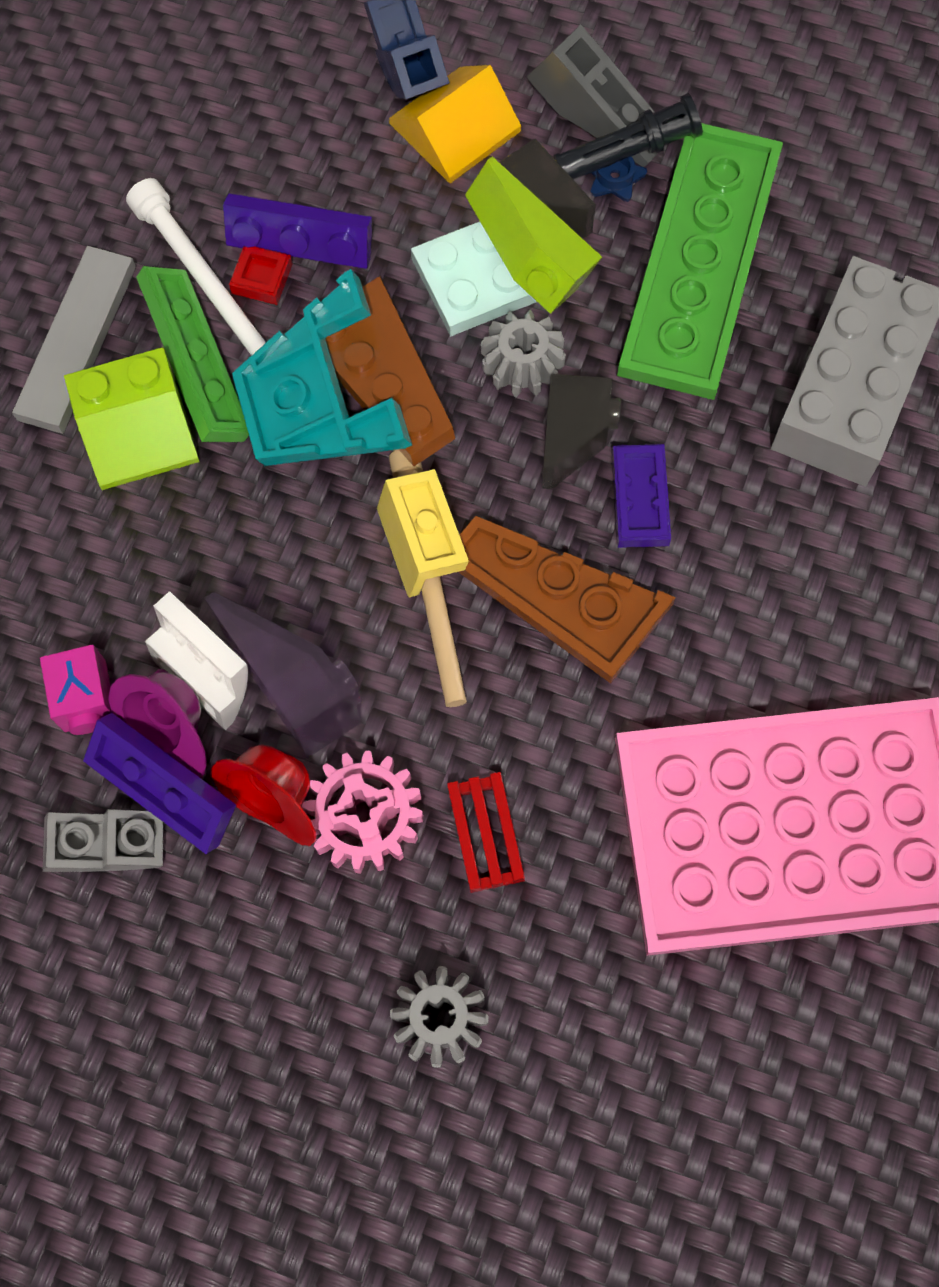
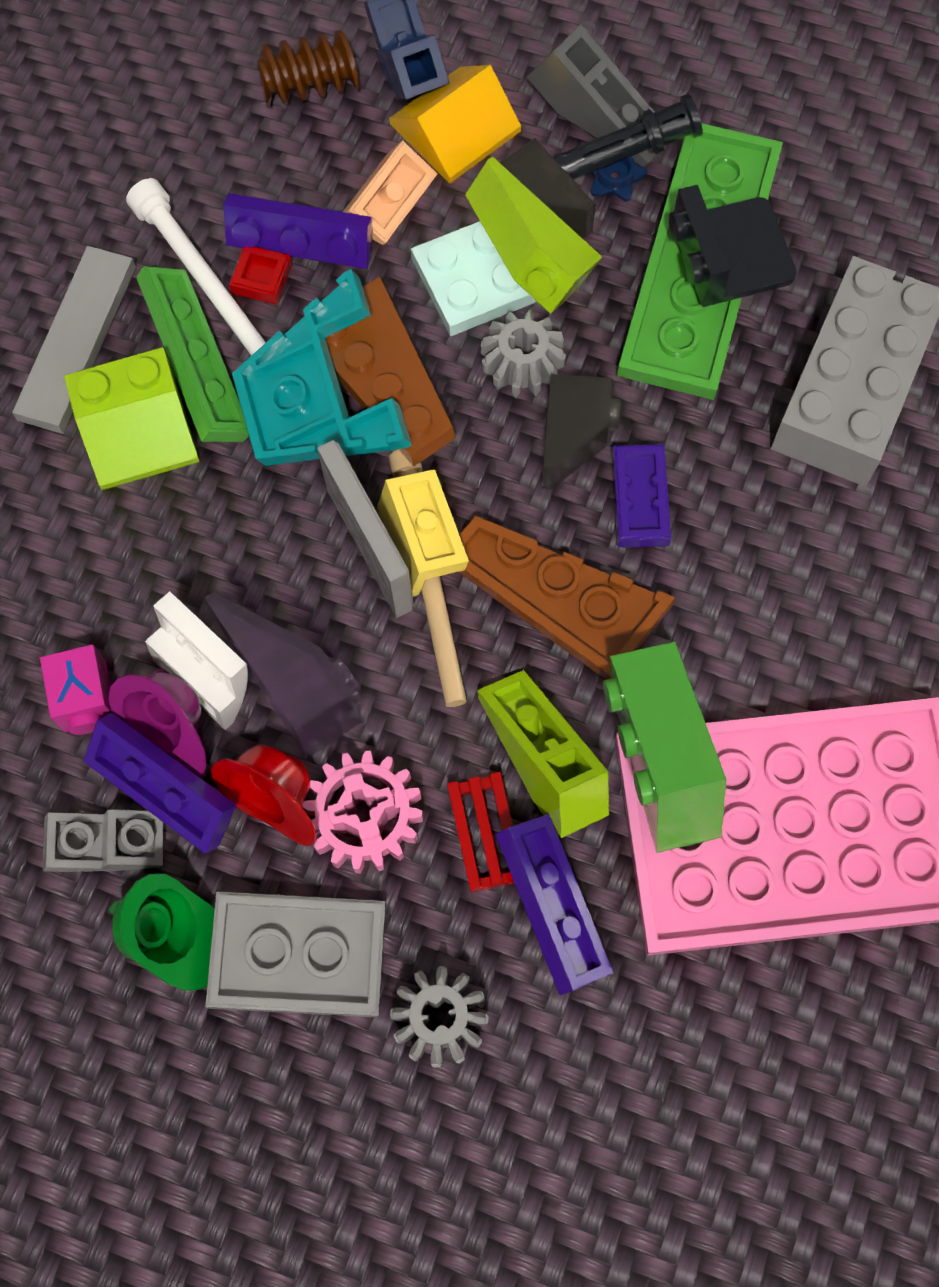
none -> green piece [108,874,215,991]
none -> light grey tile [206,892,385,1017]
none -> reddish brown piece [257,30,359,108]
none -> light grey tile [317,440,414,618]
none -> light nougat slope [343,140,438,245]
none -> lime slope [477,670,609,838]
none -> dark purple plate [495,814,614,995]
none -> bright green wedge [603,641,727,853]
none -> black bracket [669,184,797,307]

